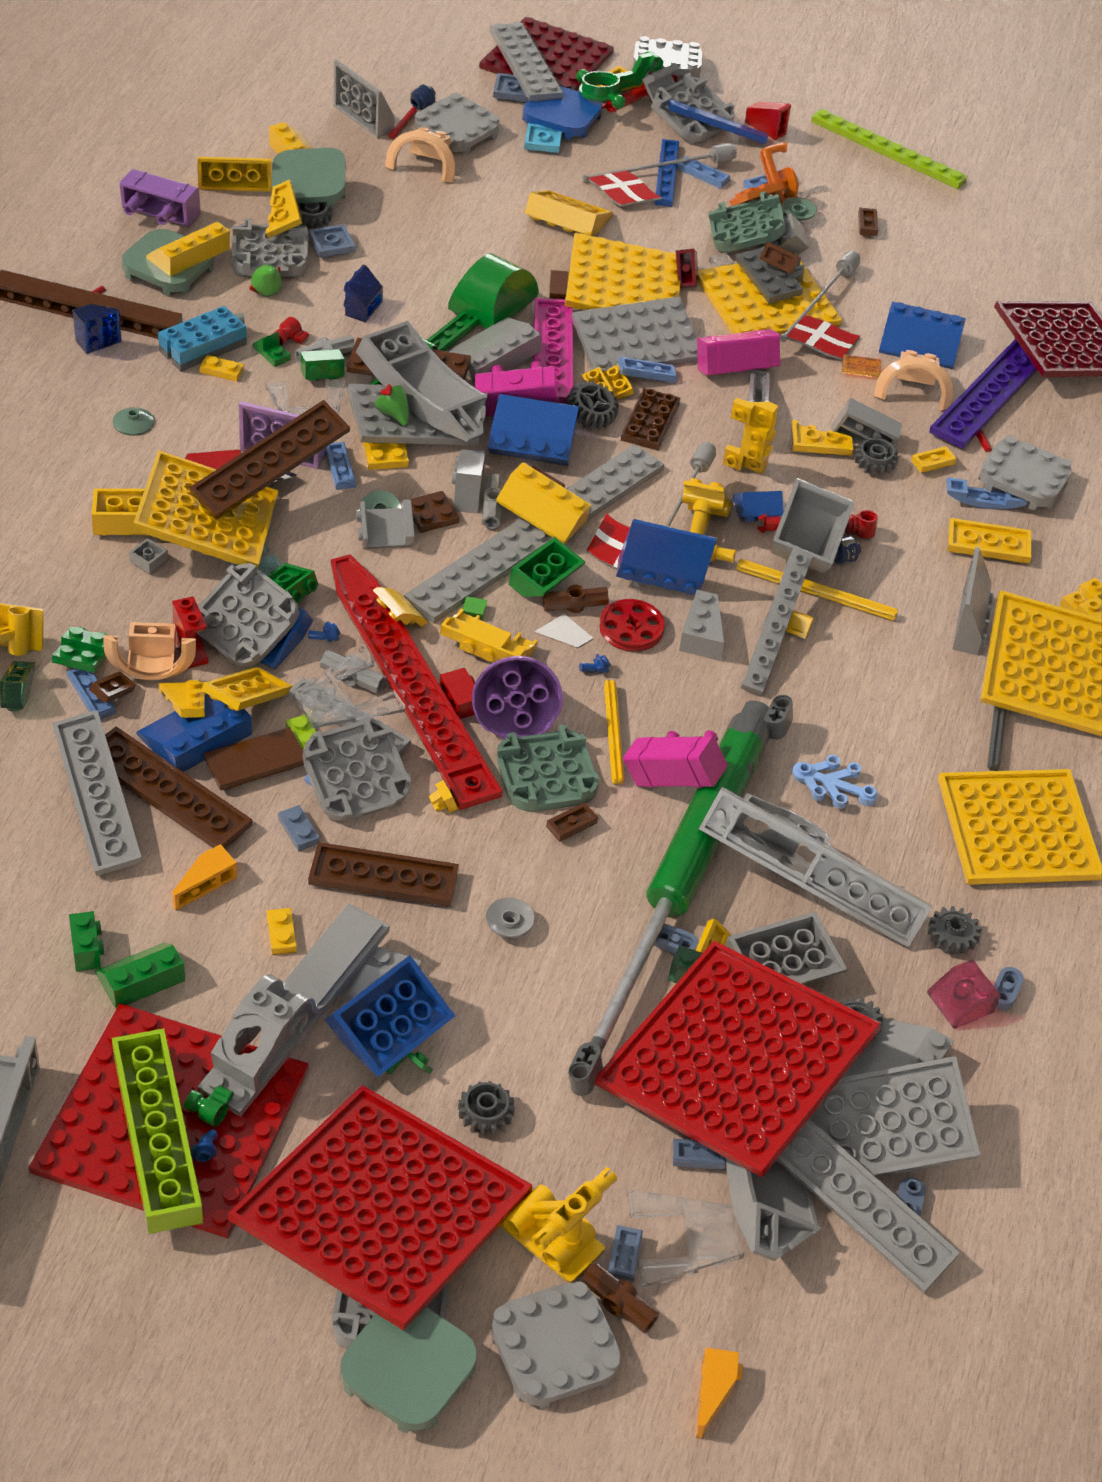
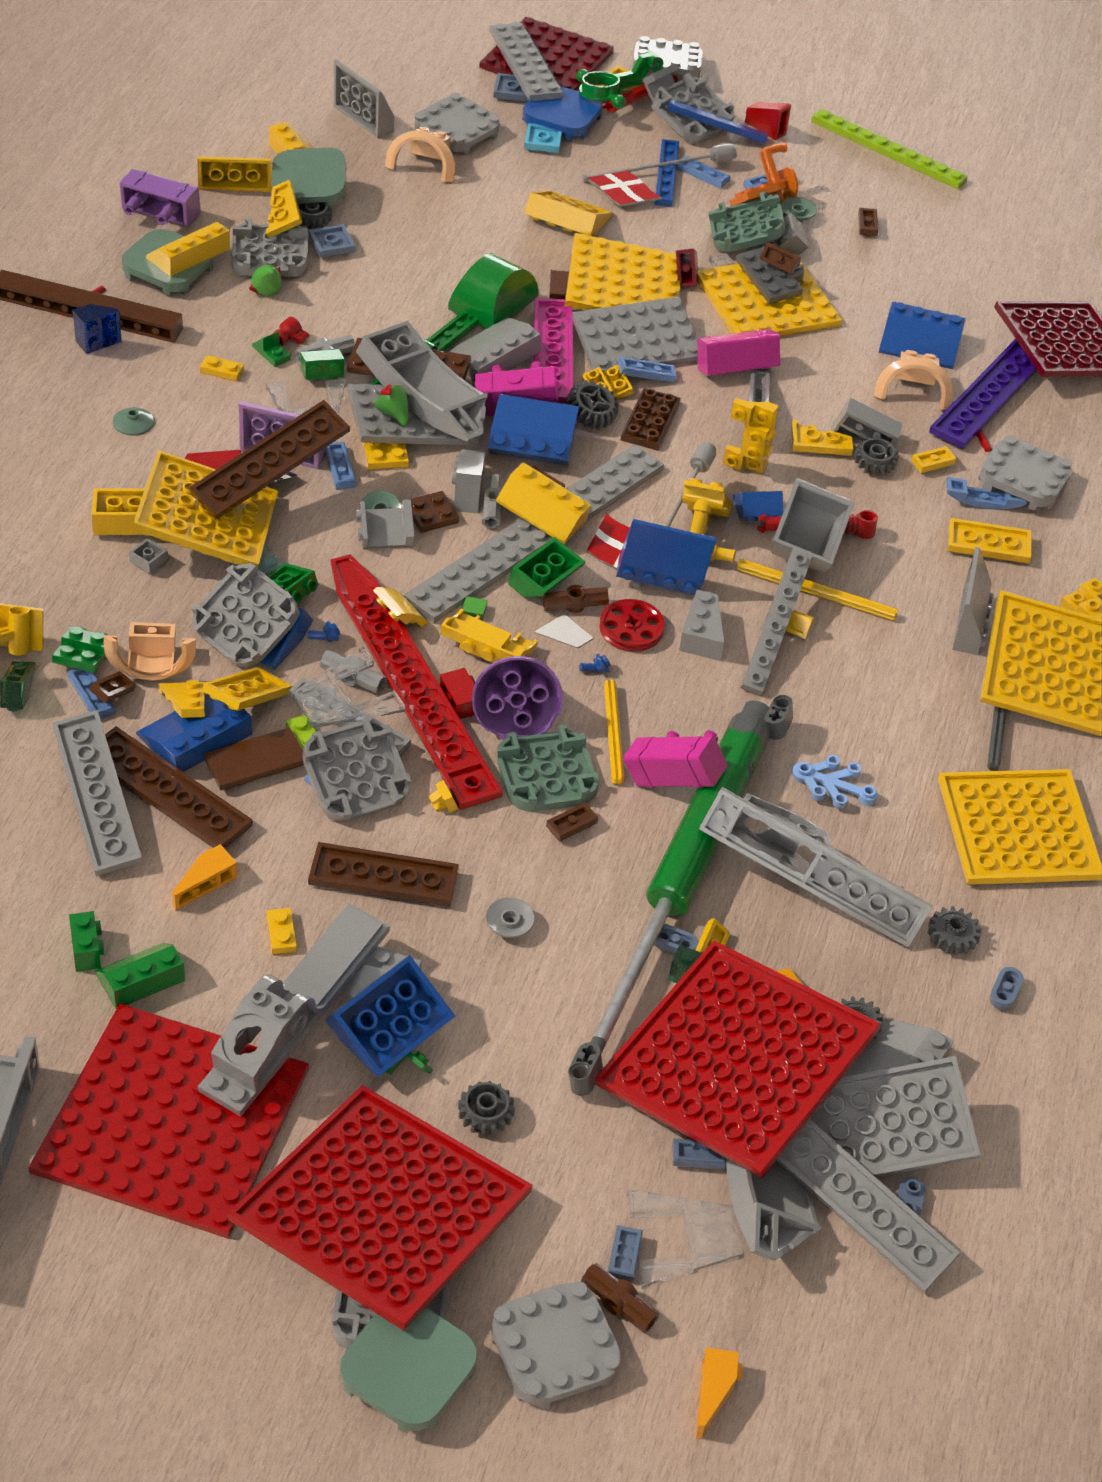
lime brick [112,1029,203,1234] -> none
dark azure piece [158,306,247,372] -> none
red panel [172,596,209,669] -> none
green piece [184,1085,234,1127] -> none
blue plate [190,1129,218,1162] -> none
sand blue plate [278,805,320,851] -> none
clear blue slope [343,264,383,323] -> none
red bar [389,107,417,139] -> none
dark blue head [410,84,436,110] -> none
yellow plate [500,1167,617,1283] -> none
light grey slope [726,912,847,985] -> none
flag [780,251,860,360] -> none
dark blue head [834,536,861,565] -> none
clear orange plate [842,355,881,377] -> none
clear pink slope [927,959,1000,1029] -> none

